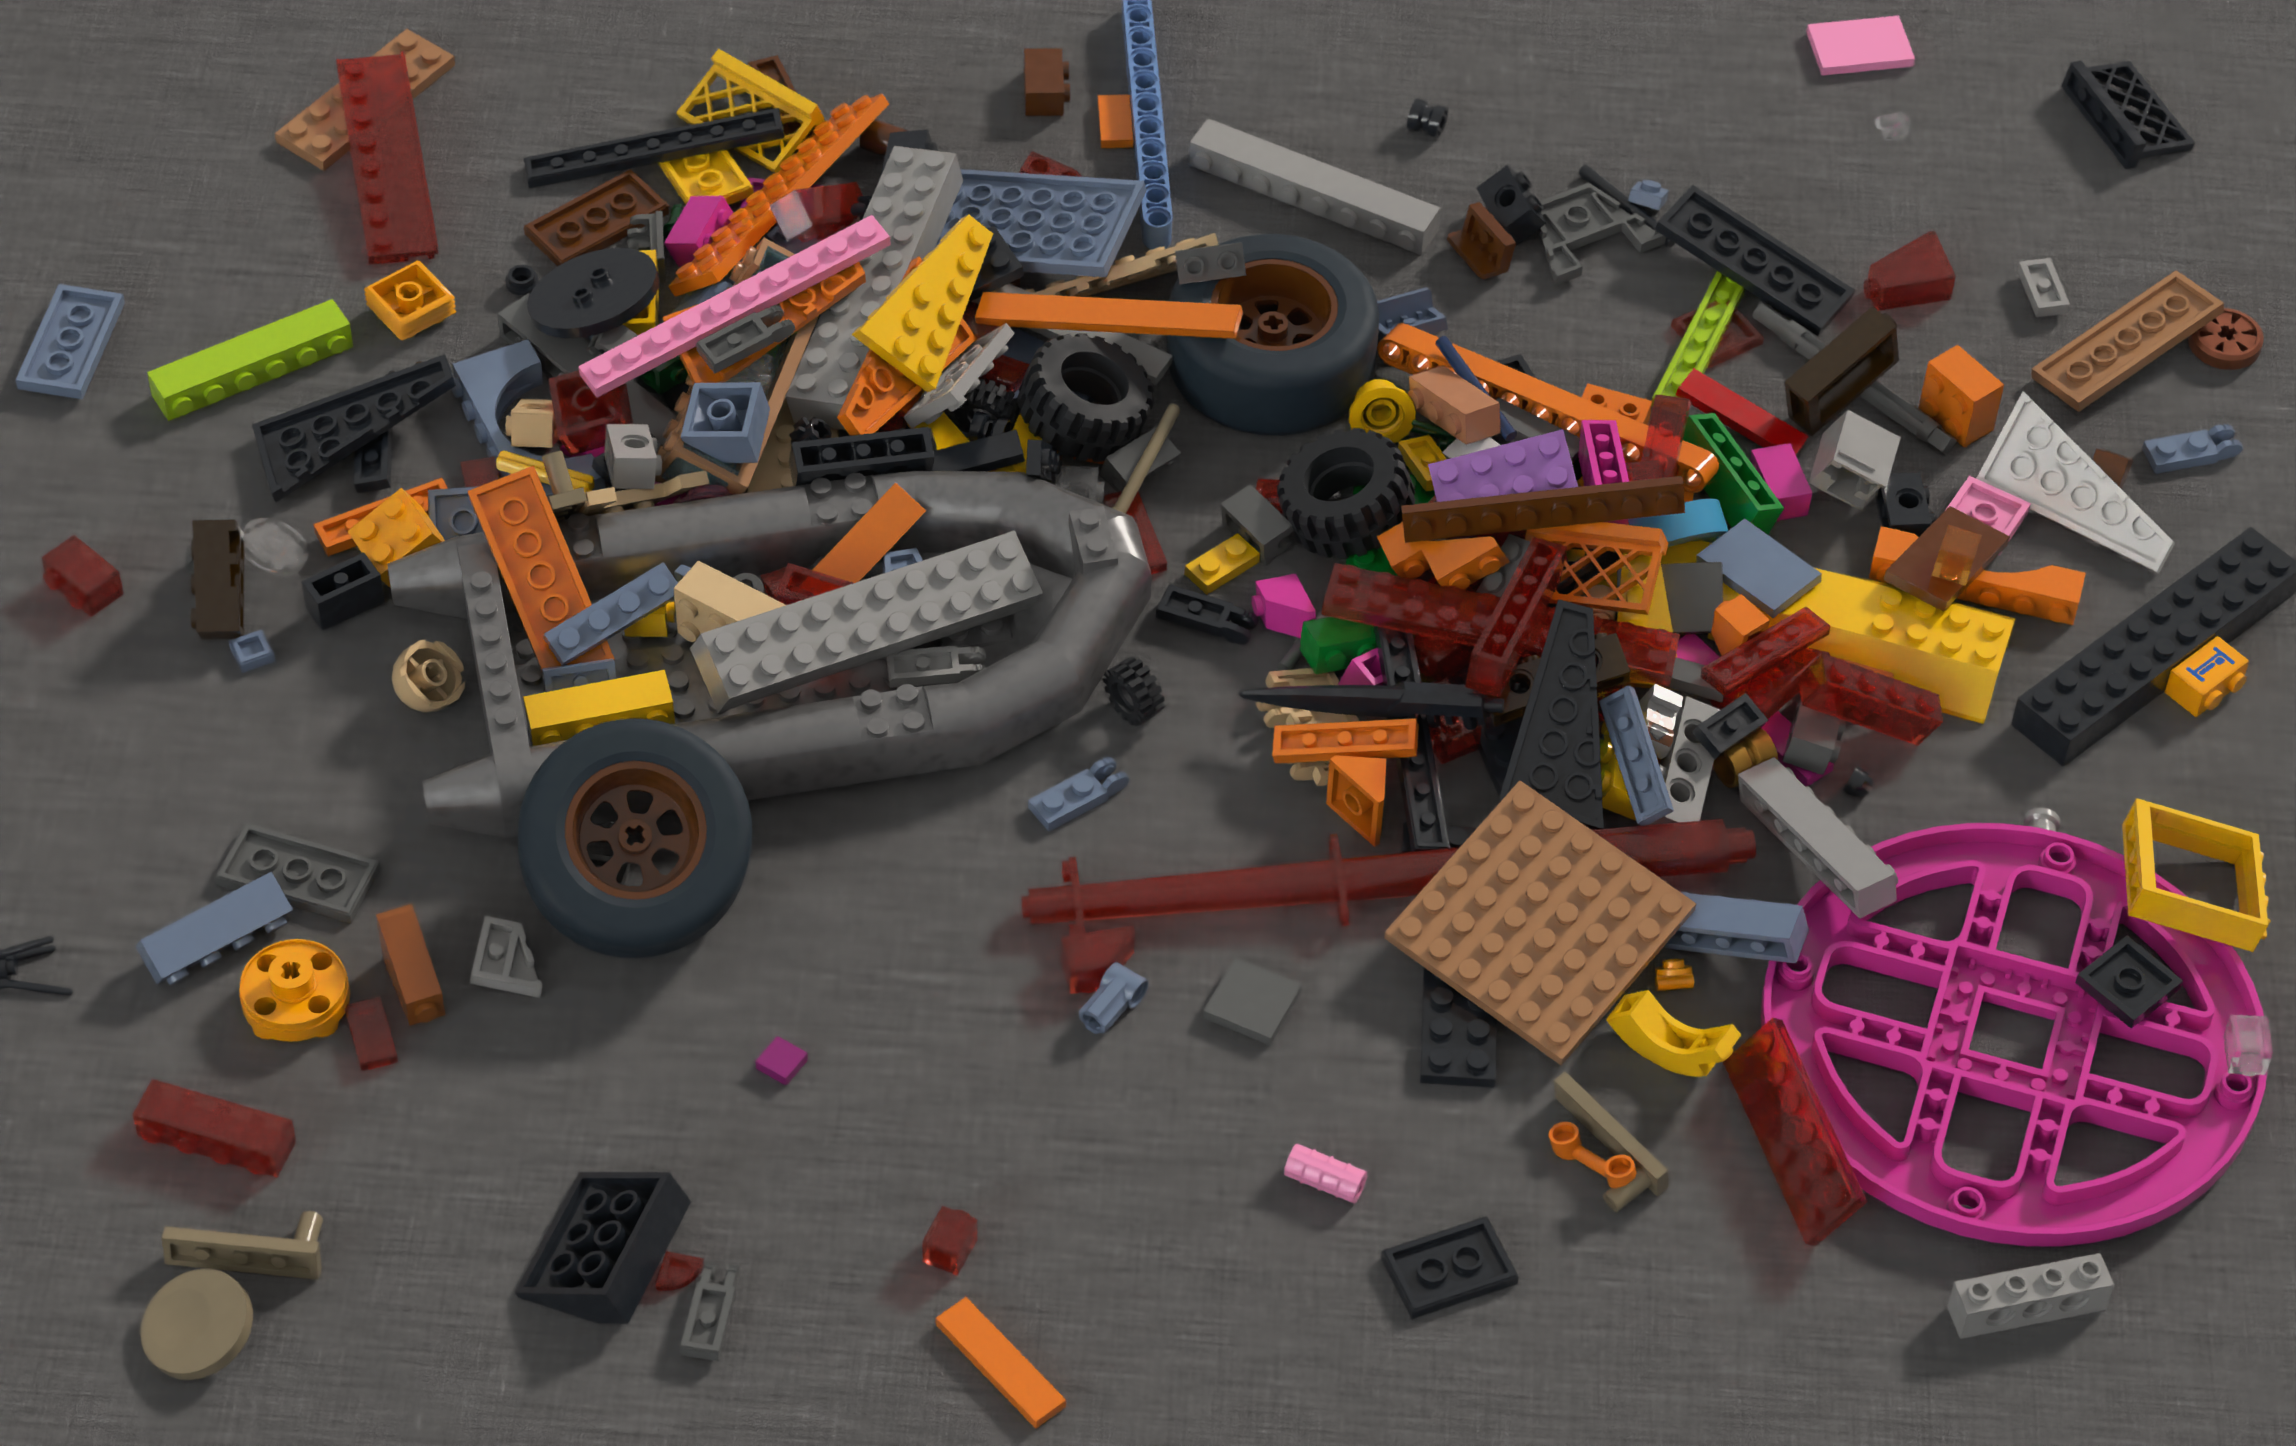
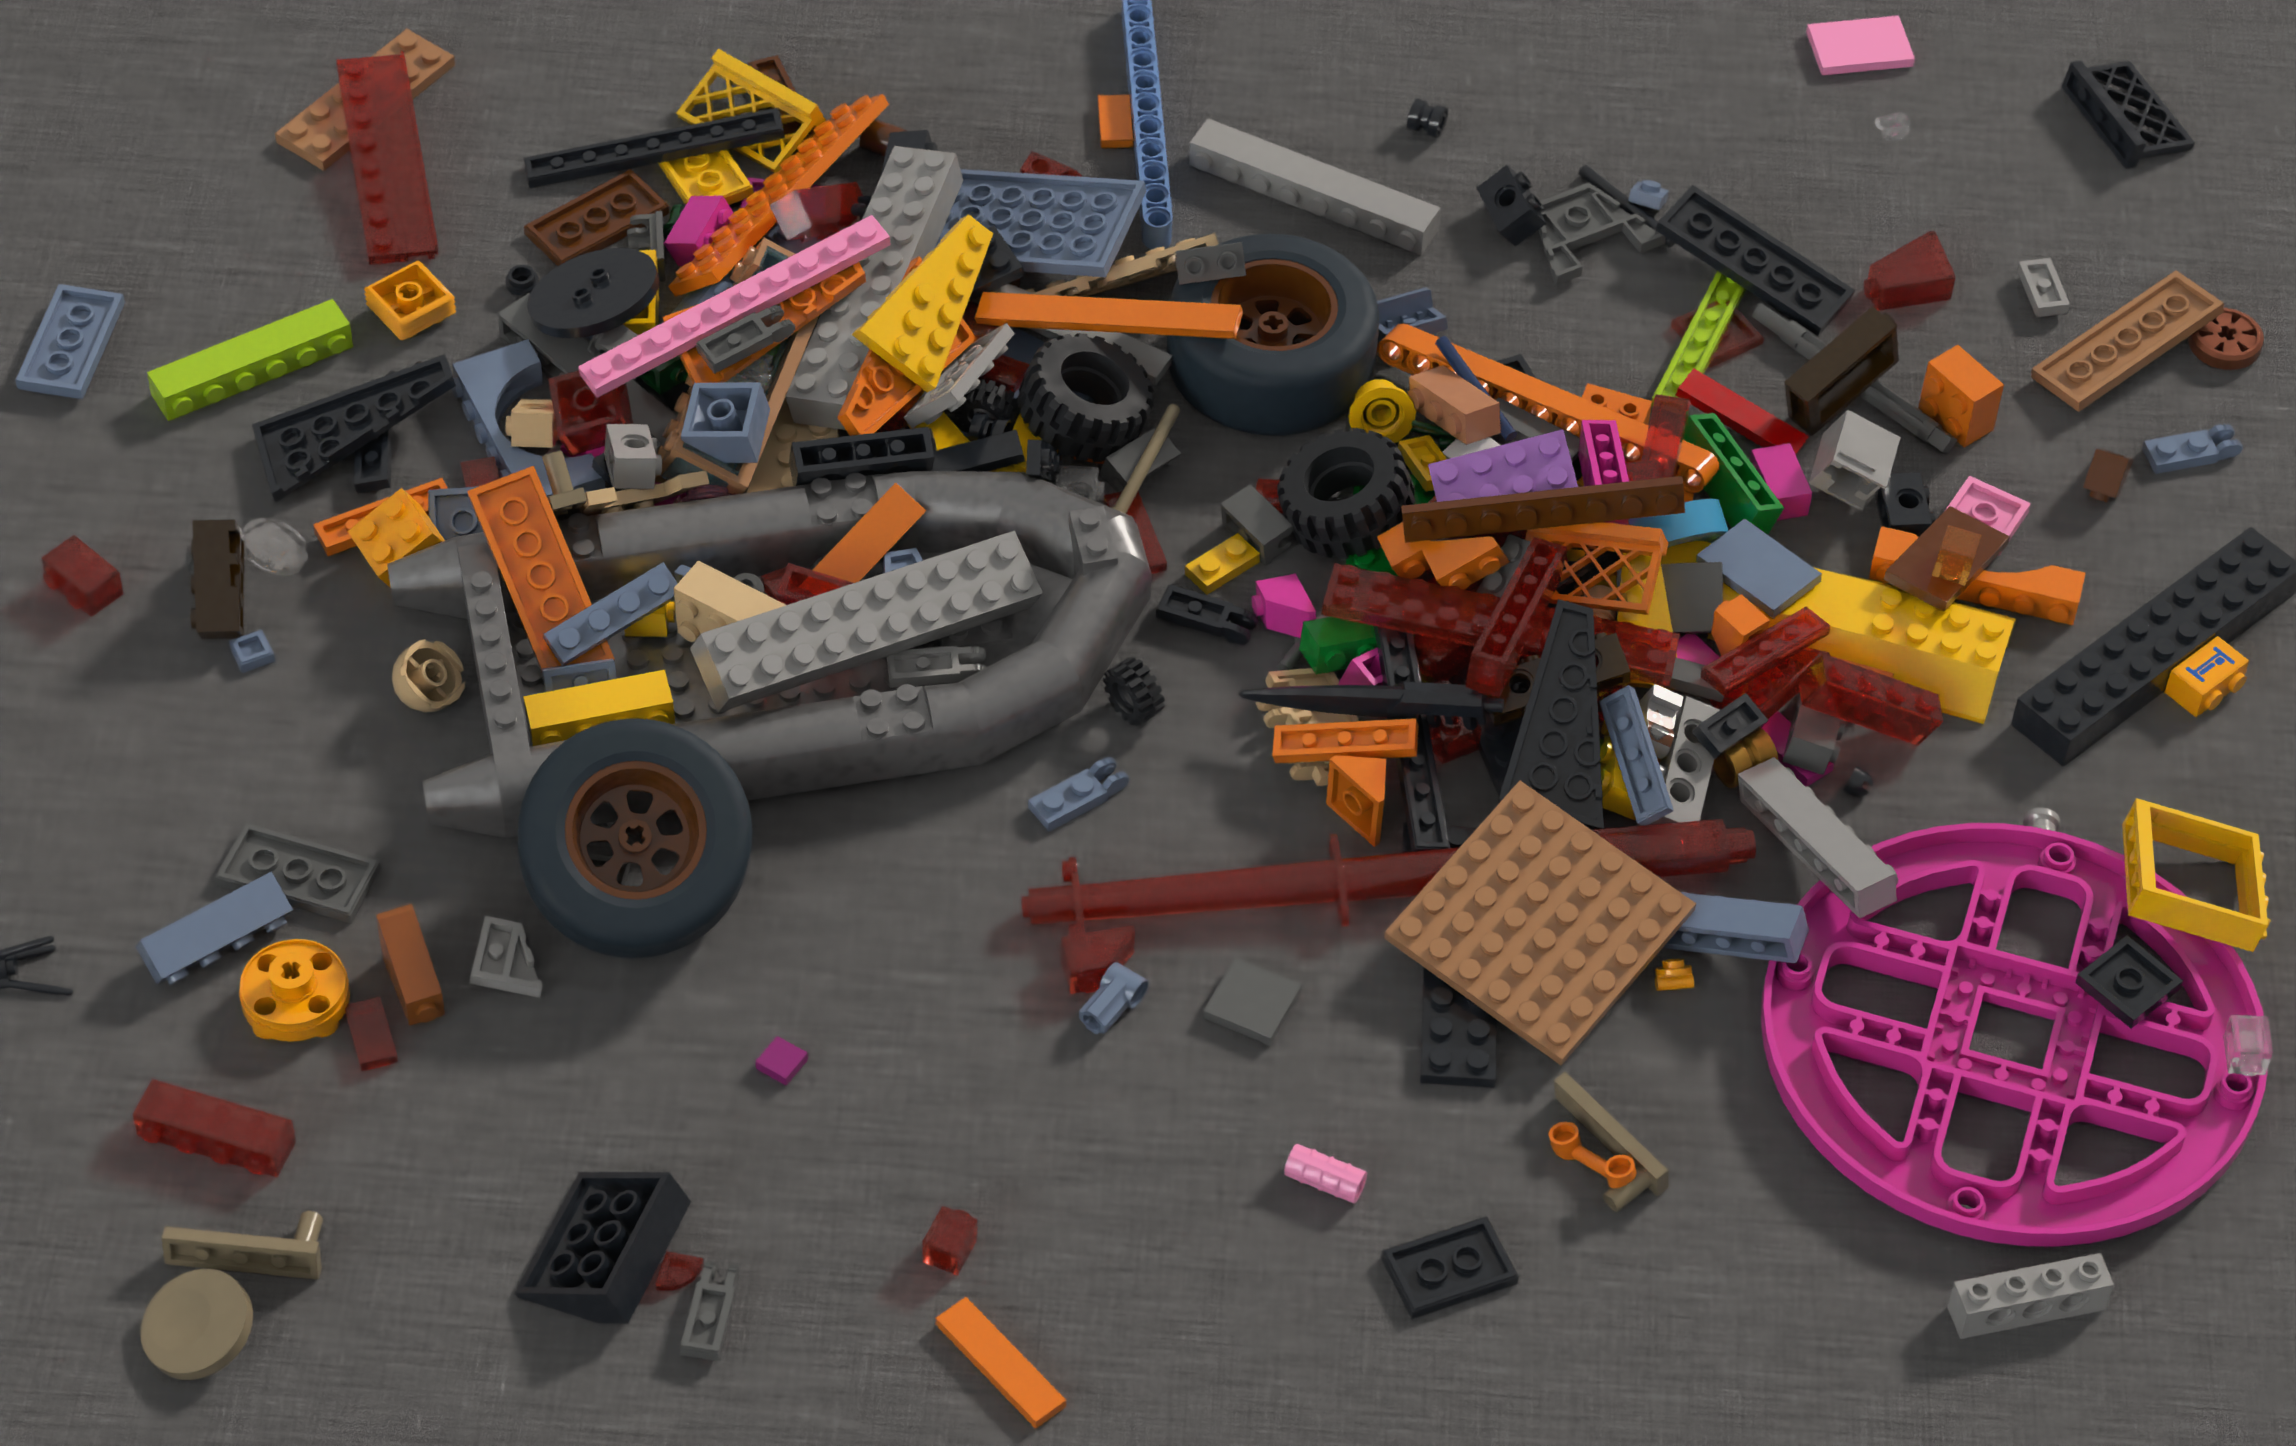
black brick [301,552,385,631] -> none
yellow axle [496,450,595,492] -> none
black gear [789,417,832,445] -> none
reddish brown brick [1024,48,1070,116] -> none
reddish brown bracket [1447,202,1516,280] -> none
yellow arch [1606,990,1741,1077] -> none
clear red plate [1723,1017,1867,1246] -> none
white wing [1976,391,2175,573] -> none

